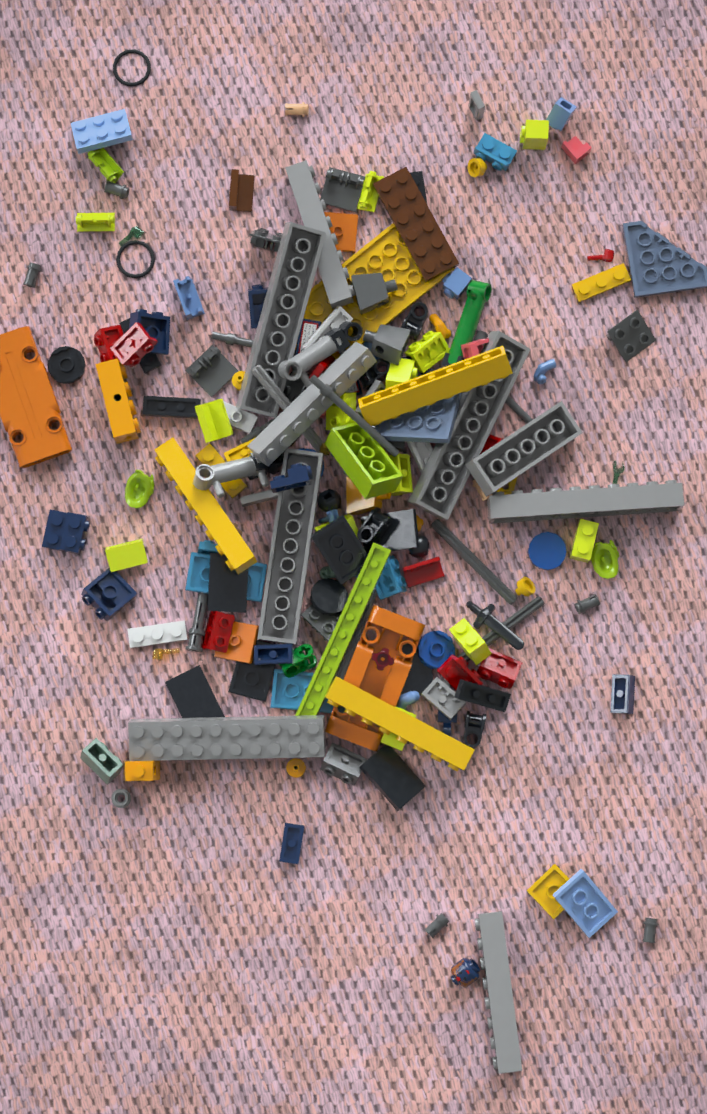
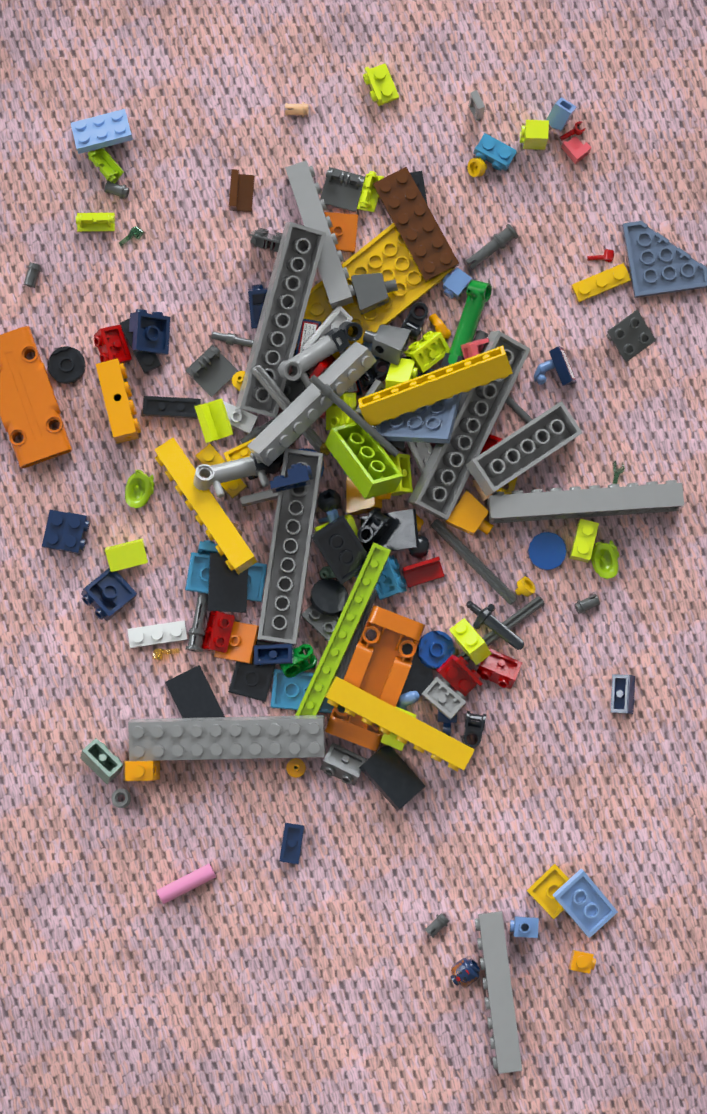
bracket [111,322,158,367] -> none
black piece [113,49,151,86] -> none
black piece [116,240,155,278] -> none
medium blue hinge [173,276,205,320] -> none
dark red plate [371,648,394,671] -> none
black plate [454,679,511,712] -> none
dark grey pin [642,918,659,943] -> none
none -> bright pink piece [157,864,216,904]
none -> neon yellow bracket [363,63,399,106]
none -> light orange torso [445,491,494,536]
none -> dark grey pin [465,224,519,270]
none -> medium blue brick [510,916,539,938]
none -> dark blue slope [549,346,577,386]
none -> red hand [559,121,586,141]
none -> light orange brick [569,949,596,974]

